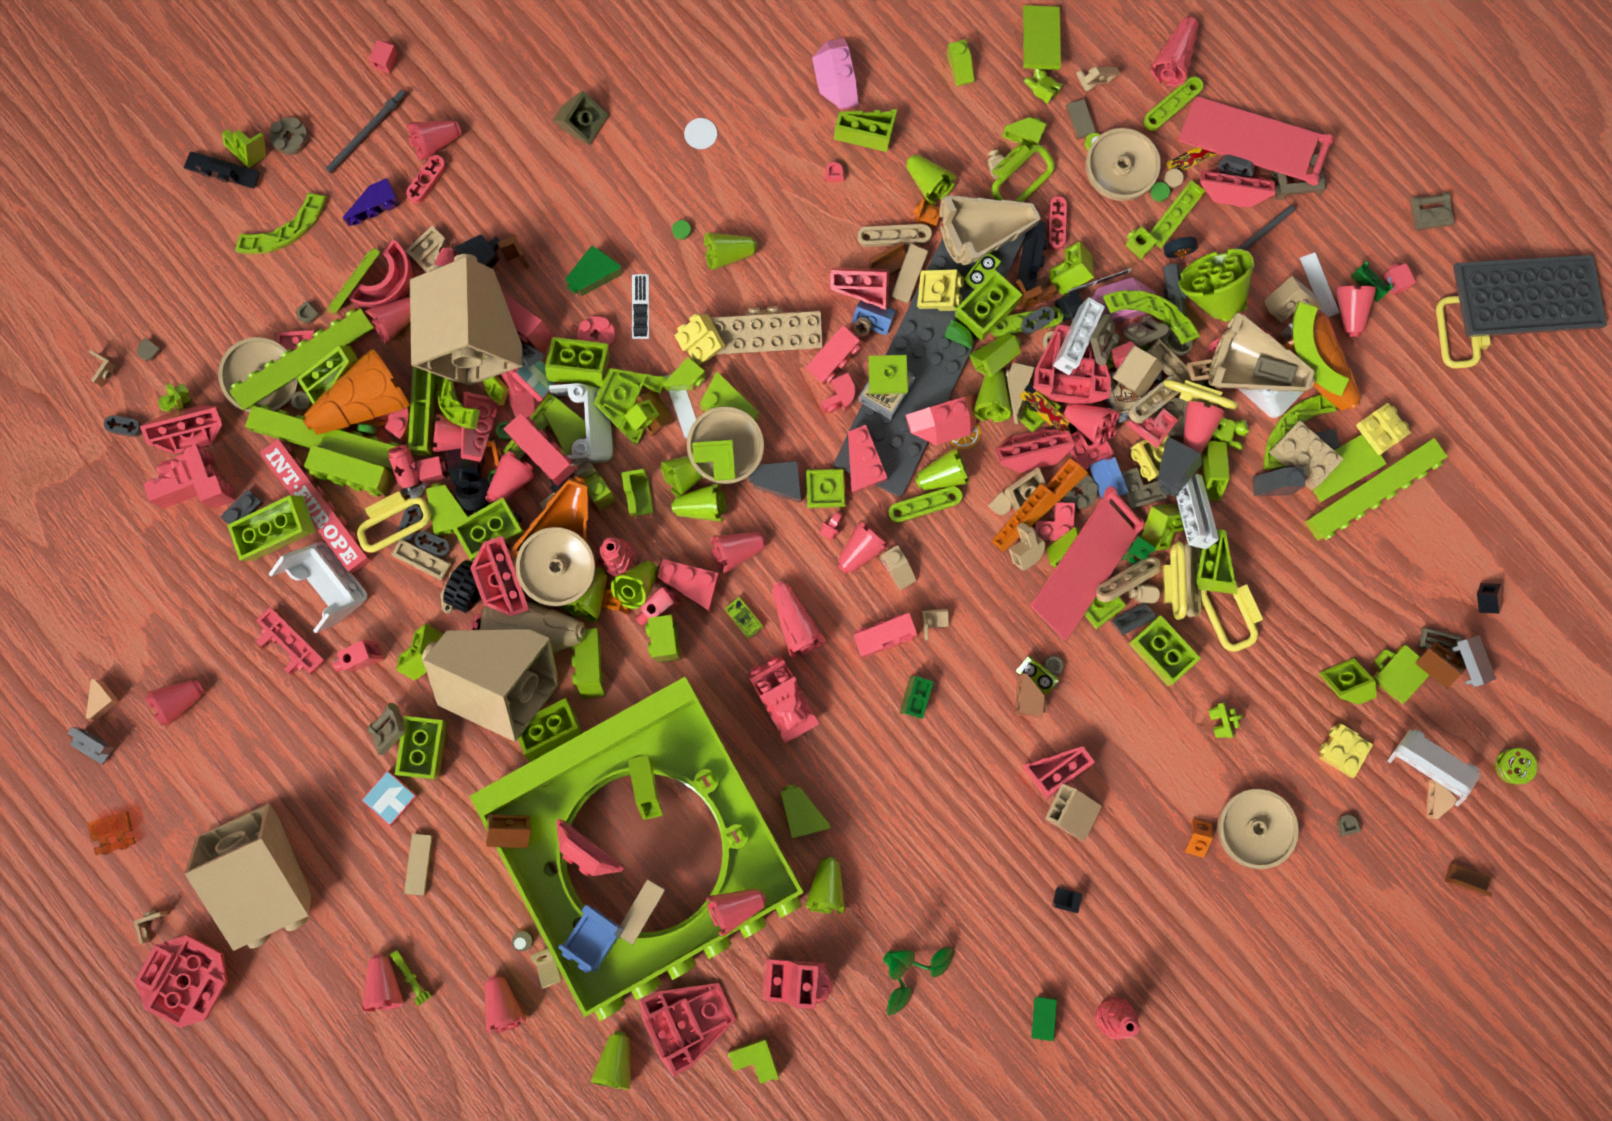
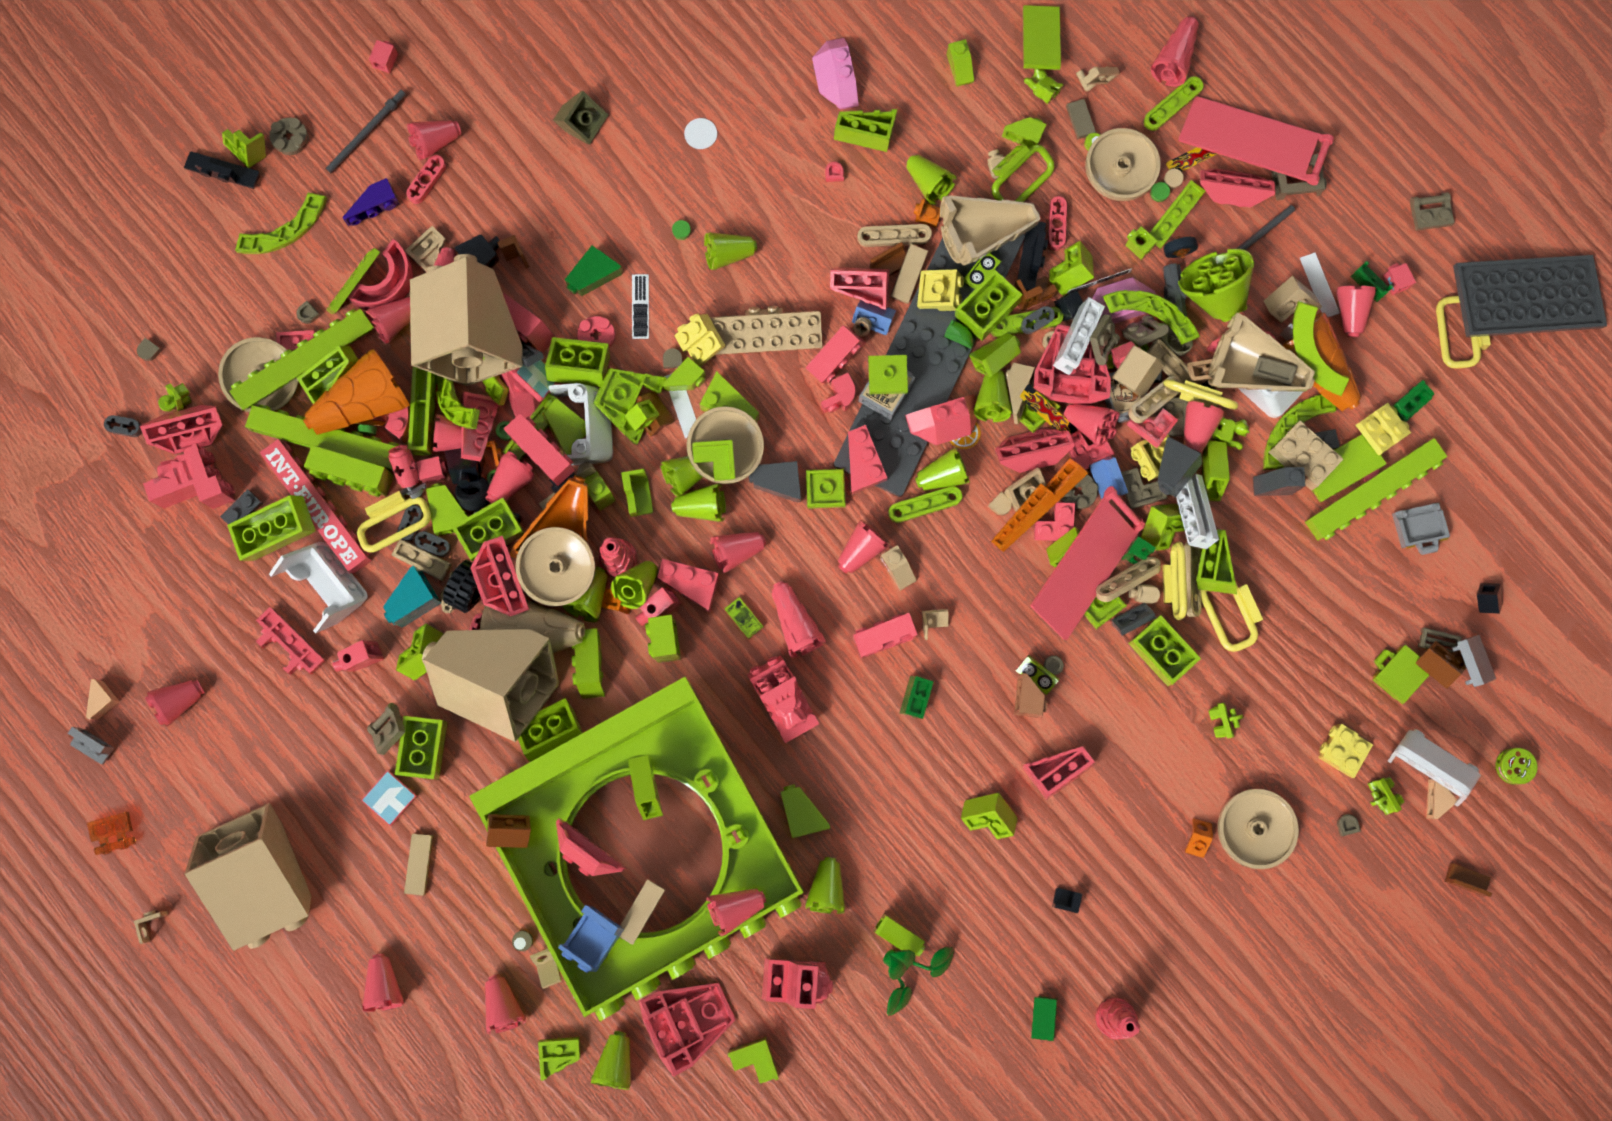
tan bracket [89,350,116,387] -> none
coral piece [134,935,228,1028] -> none
dark tan tile [291,391,311,410] -> none
lime piece [390,950,432,1006] -> none
coral piece [819,510,844,540] -> none
tan brick [1009,523,1045,571] -> none
tan brick [1045,784,1102,841] -> none
dark grey beam [1218,154,1255,178] -> none
lime slope [1319,658,1377,705] -> none
none -> teal slope [383,565,441,628]
none -> lime wing [538,1037,581,1081]
none -> dark tan tile [663,348,682,369]
none -> lime slope [873,914,926,957]
none -> lime panel [961,793,1017,839]
none -> lime hips [1368,777,1404,815]
none -> light grey piece [1392,502,1450,555]
none -> green hinge [1393,380,1435,422]

